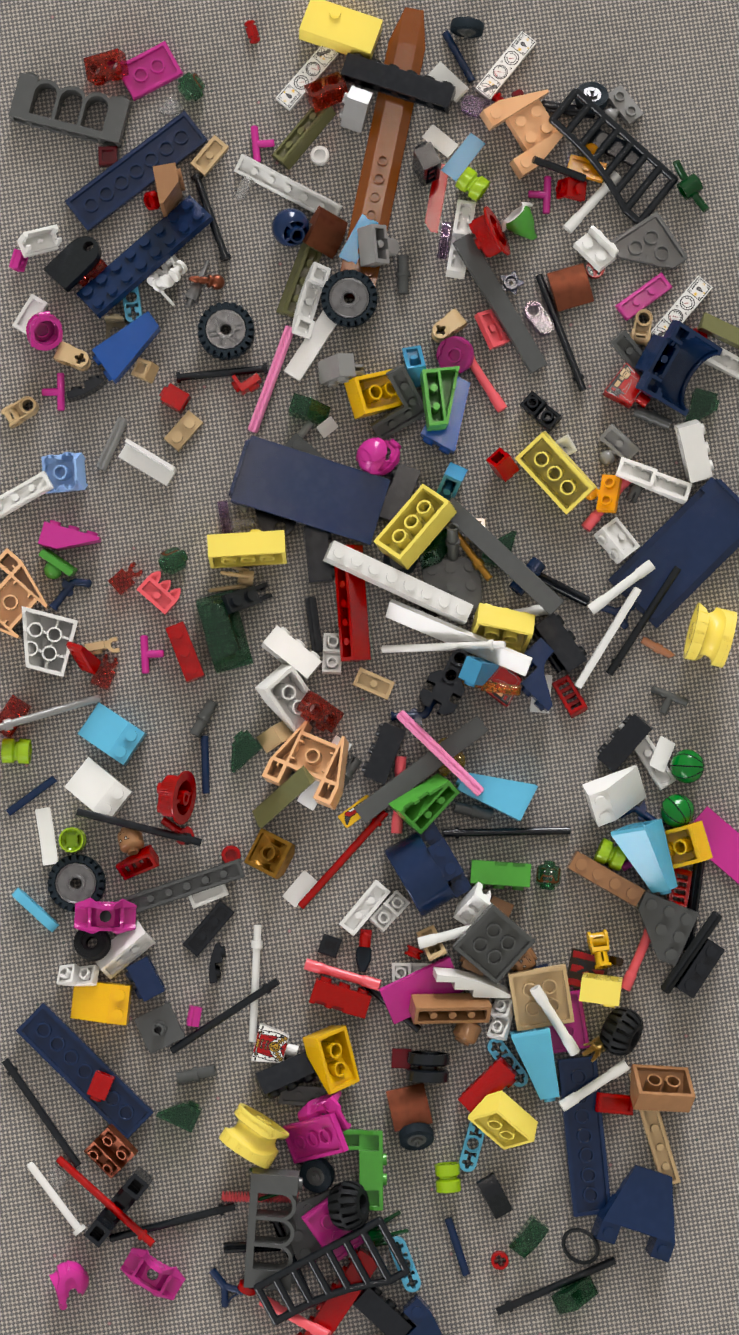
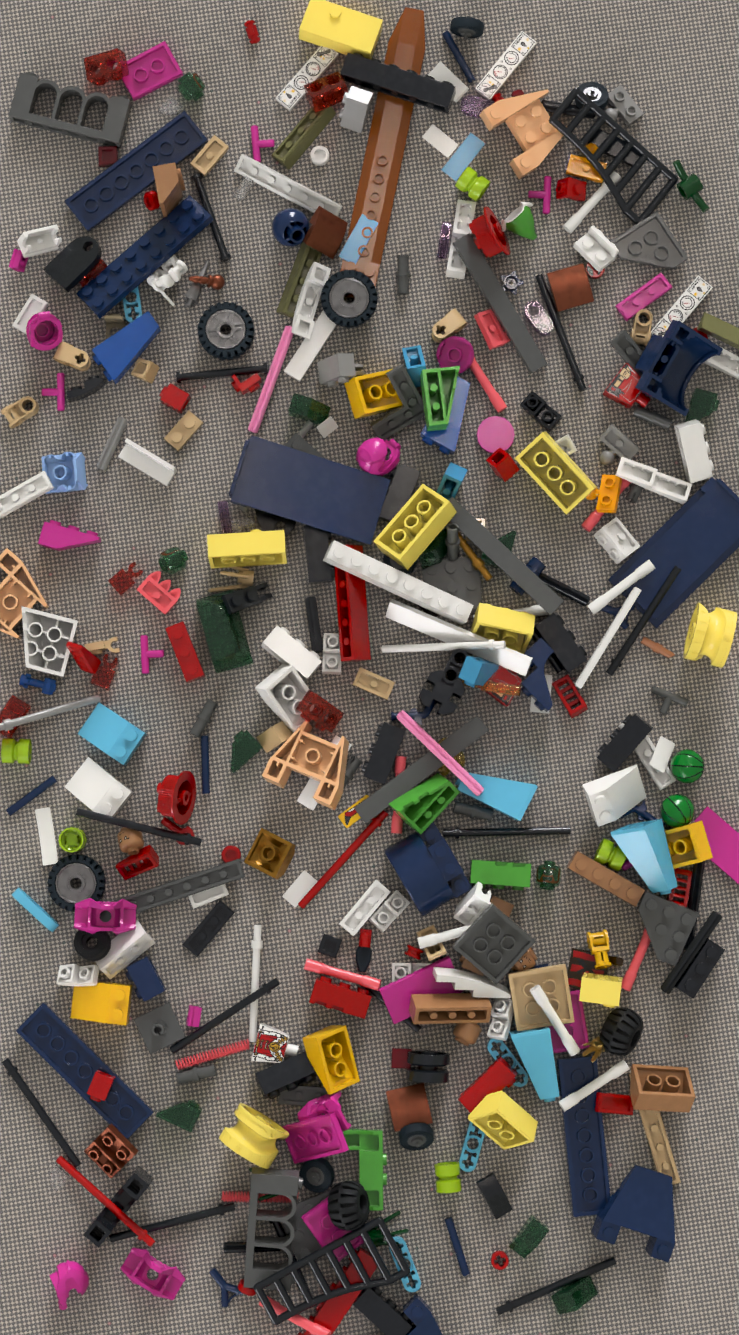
white bar [27,1162,86,1236] -> none
bright green tile [39,548,78,579] -> none
dark blue piece [49,578,92,612] -> none
black slope [209,942,226,984] -> none
olive slope [252,766,316,829] -> none
light grey brick [357,224,399,268] -> none
black brick [412,142,441,187] -> none
sticker [424,164,448,233] -> none
black bar [532,156,586,182] -> none
black piece [561,1228,600,1265] -> none
none -> blue bar [19,673,57,695]
none -> coral piece [175,1039,249,1070]
none -> dark pink tile [476,416,515,454]

